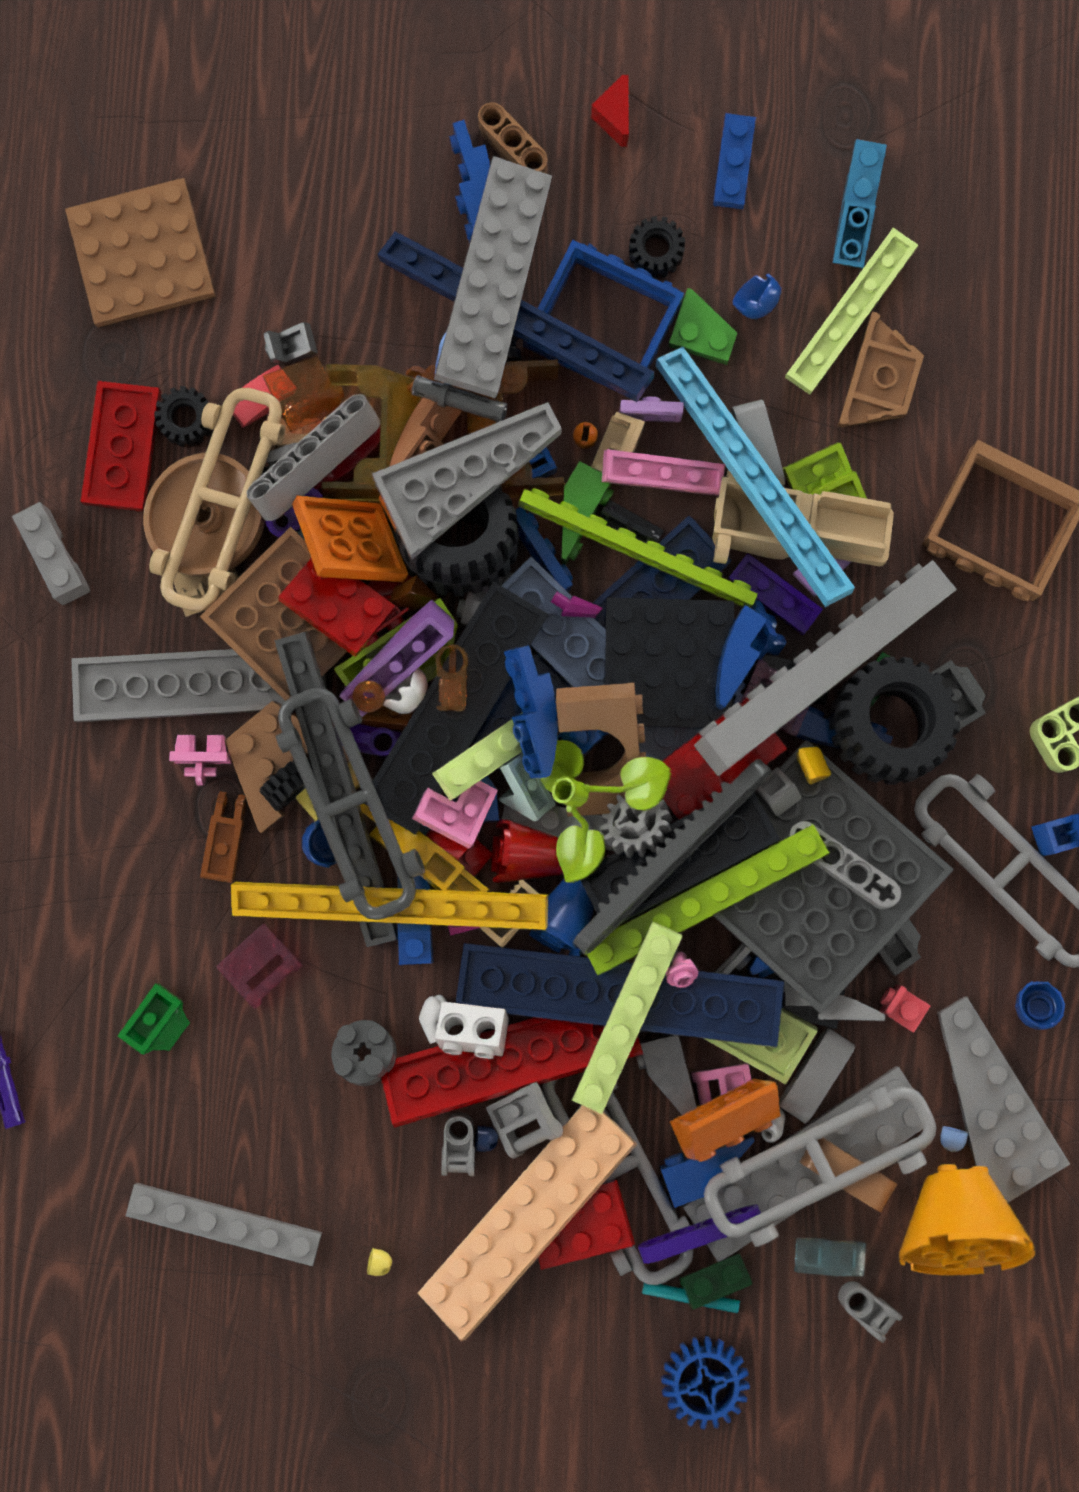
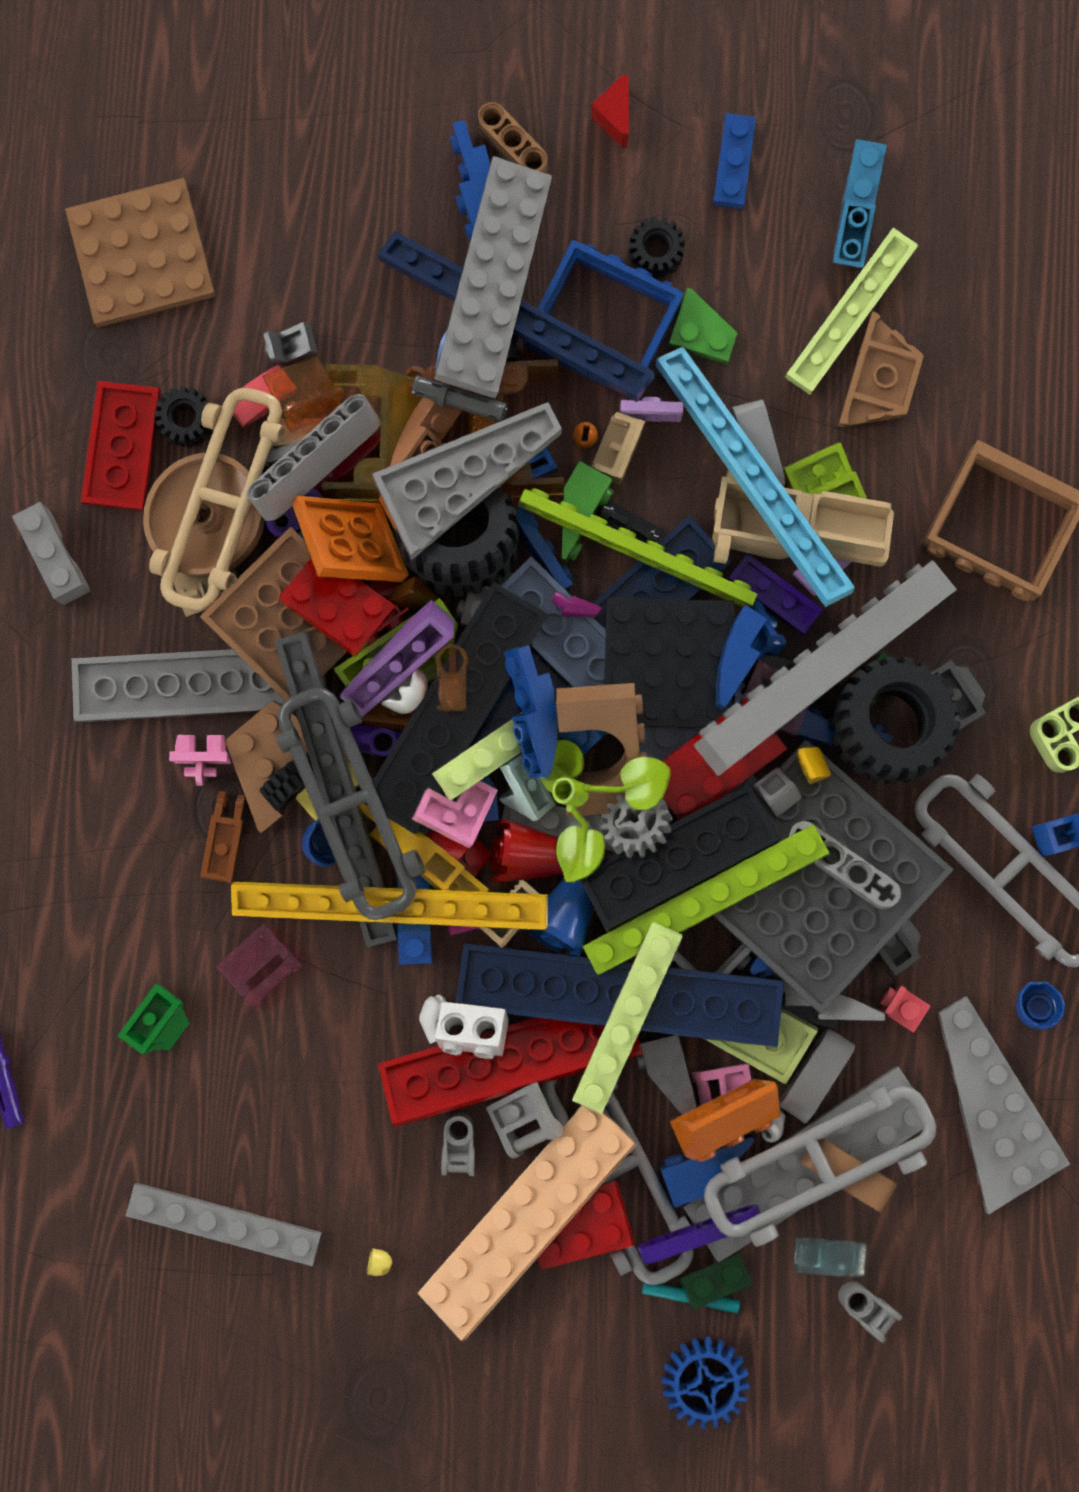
dark grey plate [331,1020,397,1086] -> none
clear orange plate [352,681,385,712] -> none
dark blue hinge [475,1125,499,1152] -> none
dark grey gear [573,759,772,955] -> none
bright pink tile [602,449,725,496] -> none
bright pink plate [666,952,698,988] -> none
blue hair [732,273,781,319] -> none
light orange cone [899,1164,1035,1276] -> none
light blue hinge [940,1126,968,1152] -> none

